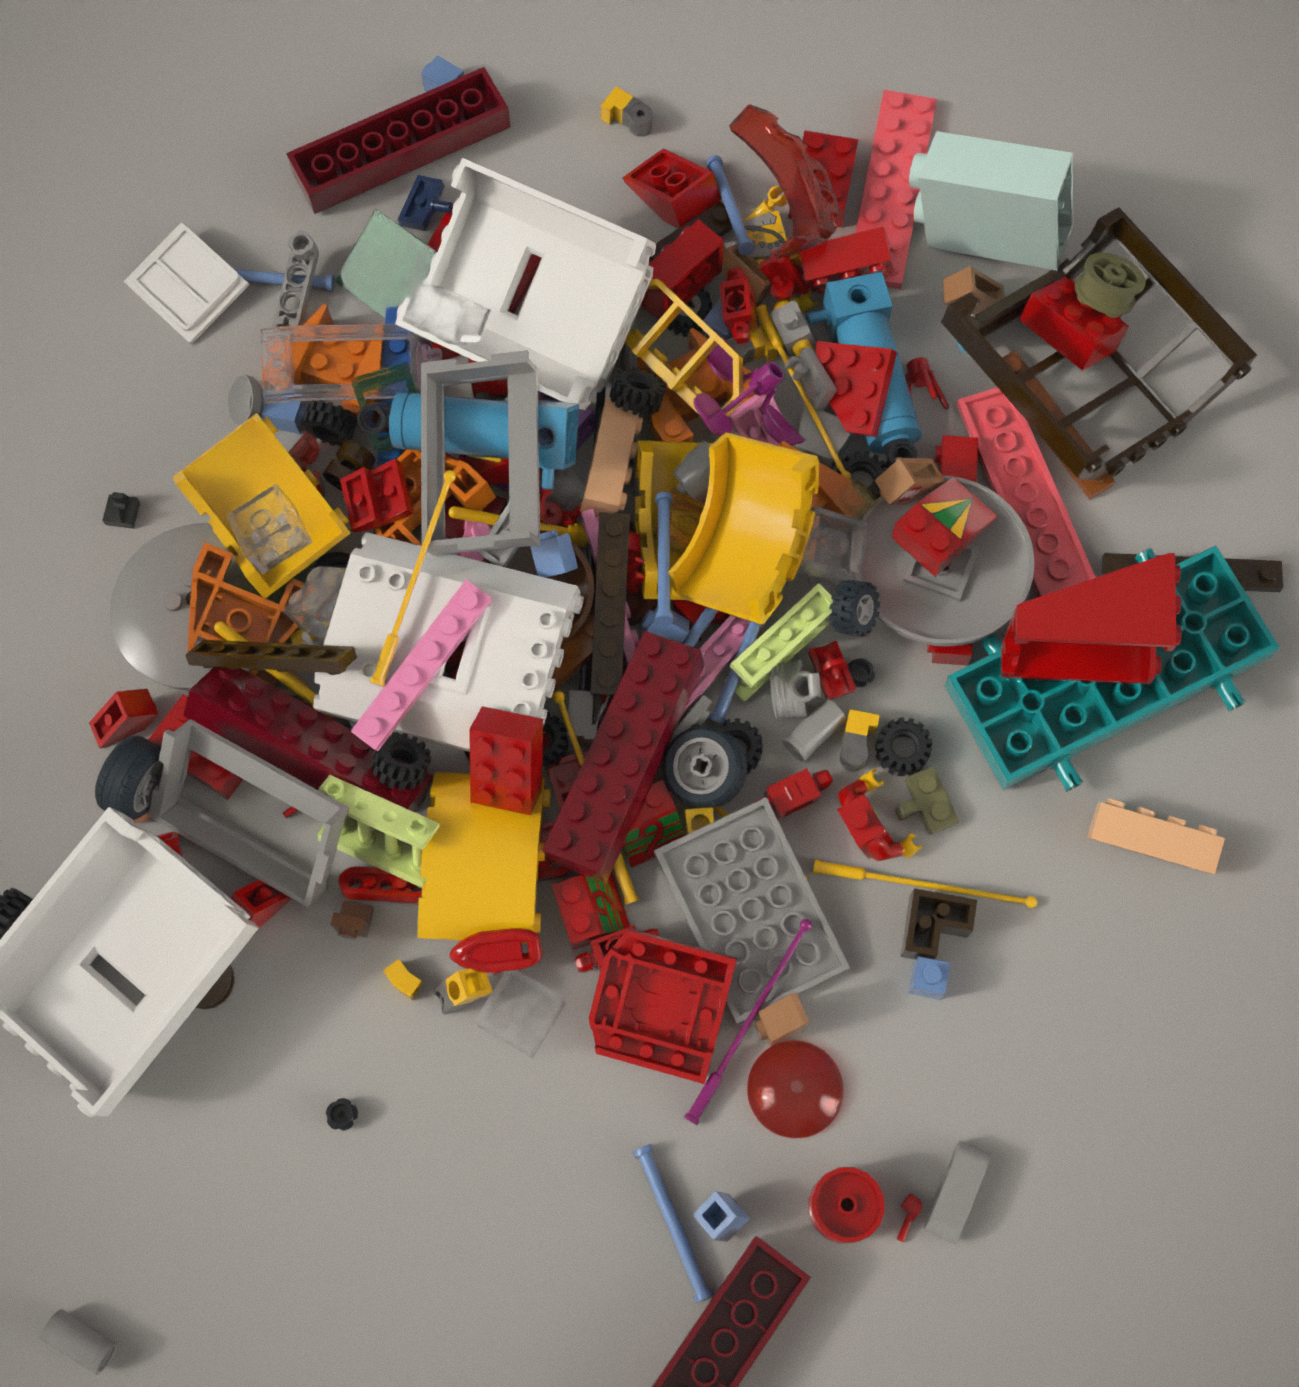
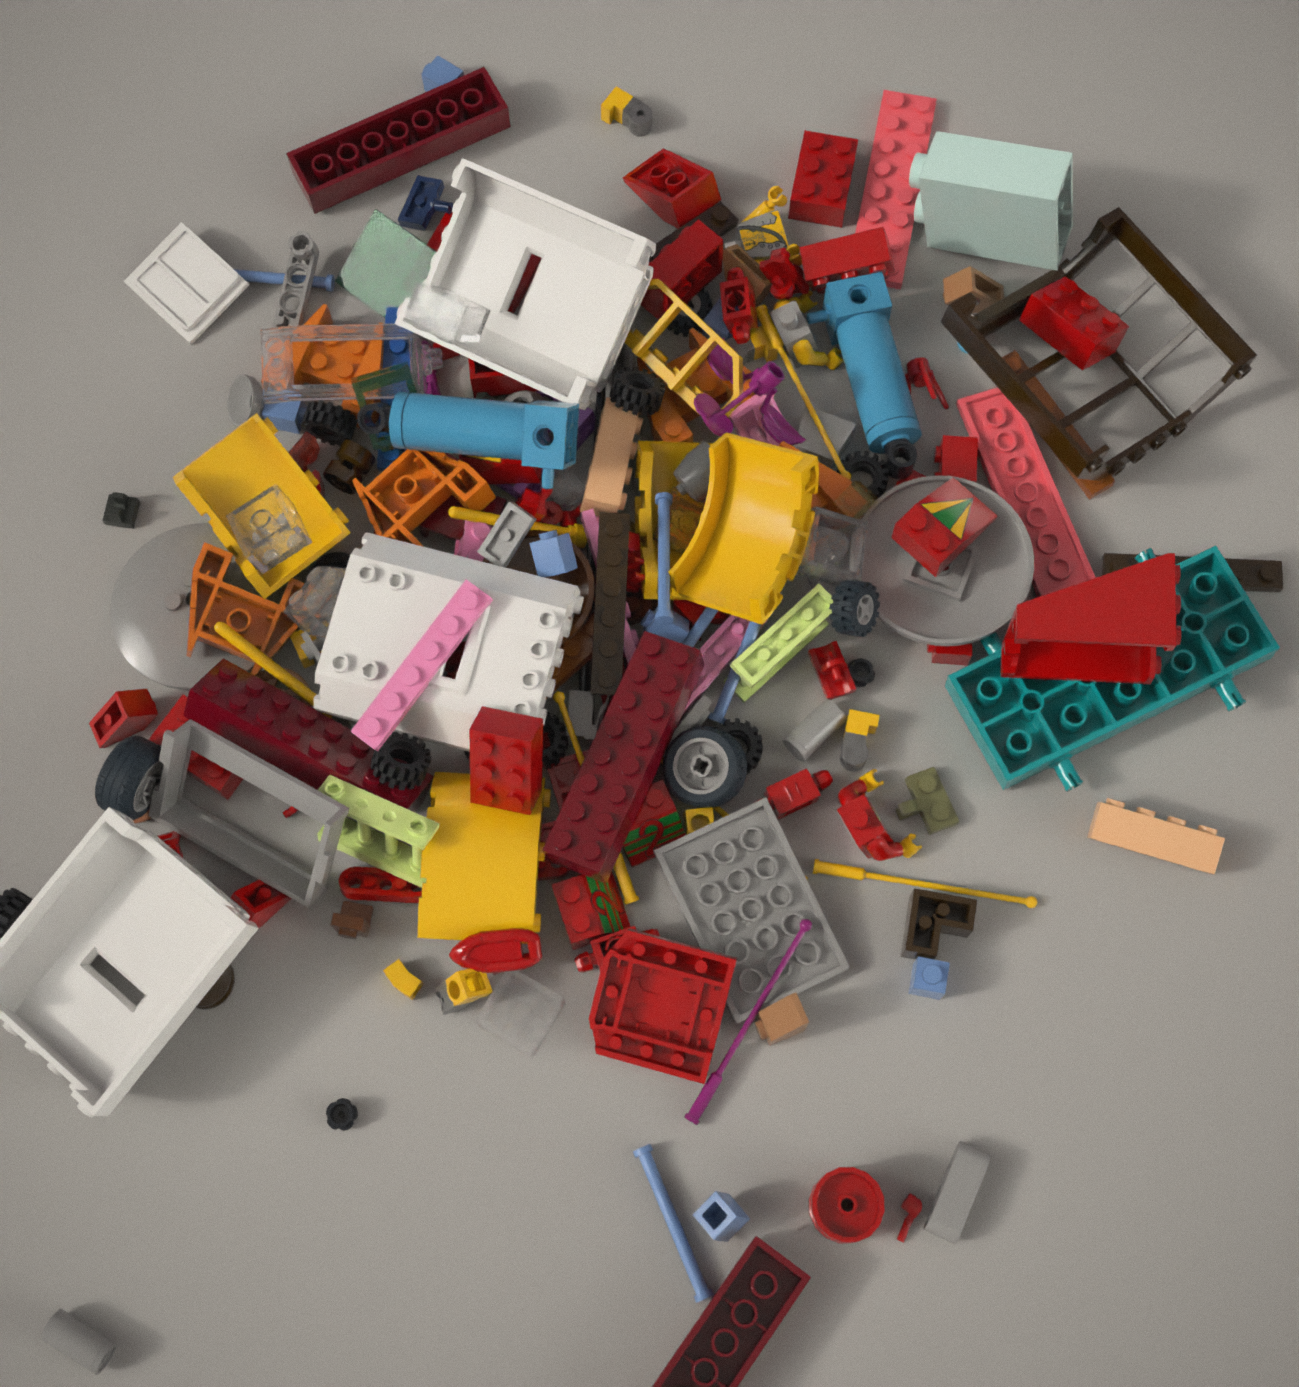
dark brown plate [185,640,357,675] -> none
red slope [340,458,414,532] -> none
yellow piece [369,470,456,687] -> none
light grey piece [421,350,540,556] -> none
medium blue bar [706,155,755,255] -> none
clear red windscreen [729,104,839,259] -> none
clear red dish [747,1040,844,1139] -> none
light grey piece [770,659,825,720] -> none
light grey plate [785,347,837,410] -> none
red plate [815,341,897,438] -> none
medium nougat slope [875,458,946,505] -> none
black tyre [875,717,933,776] -> none
olive wheel [1075,253,1146,318] -> none

